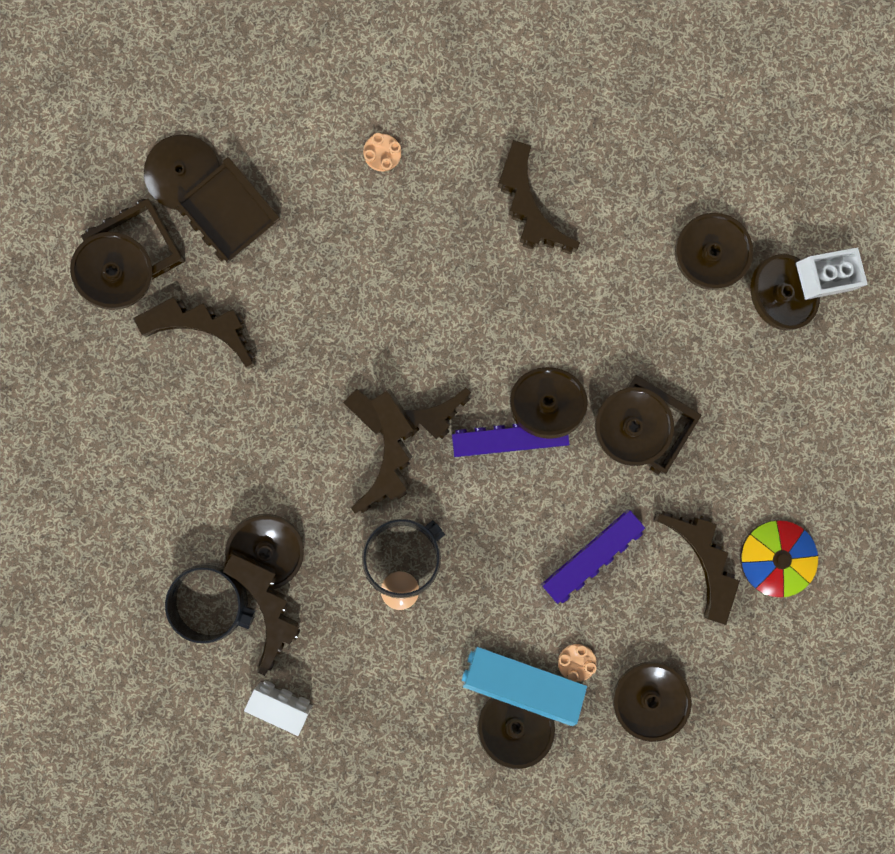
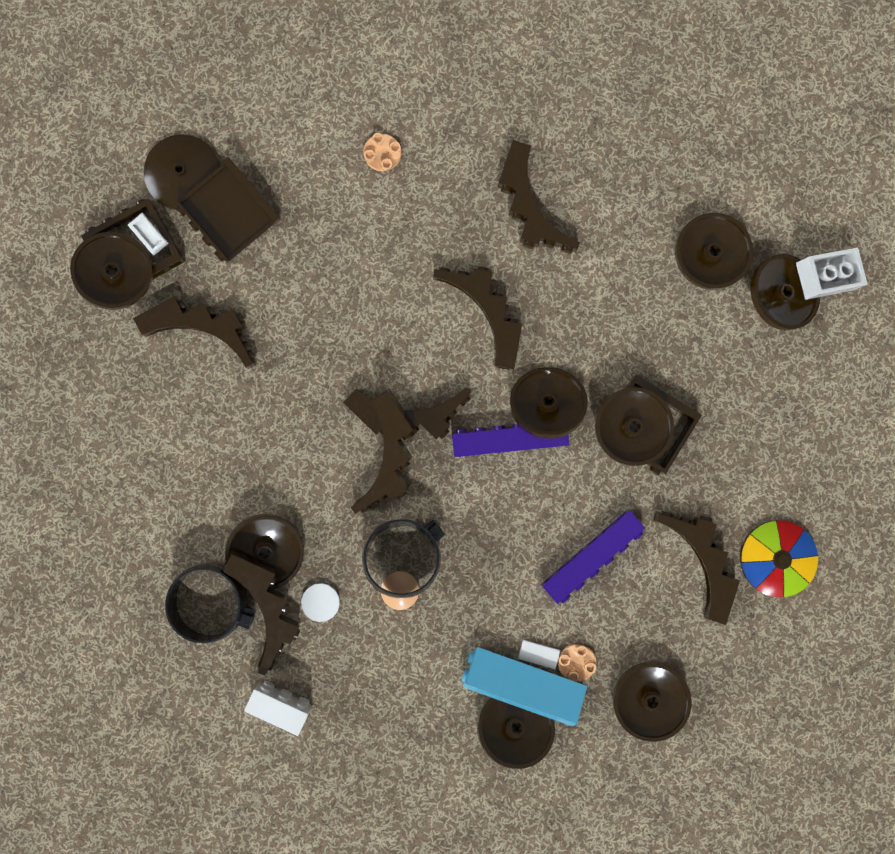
none -> white tile [128,213,168,255]
none -> white tile [301,583,340,622]
none -> dark brown arch [433,267,522,371]
none -> white tile [518,639,560,669]

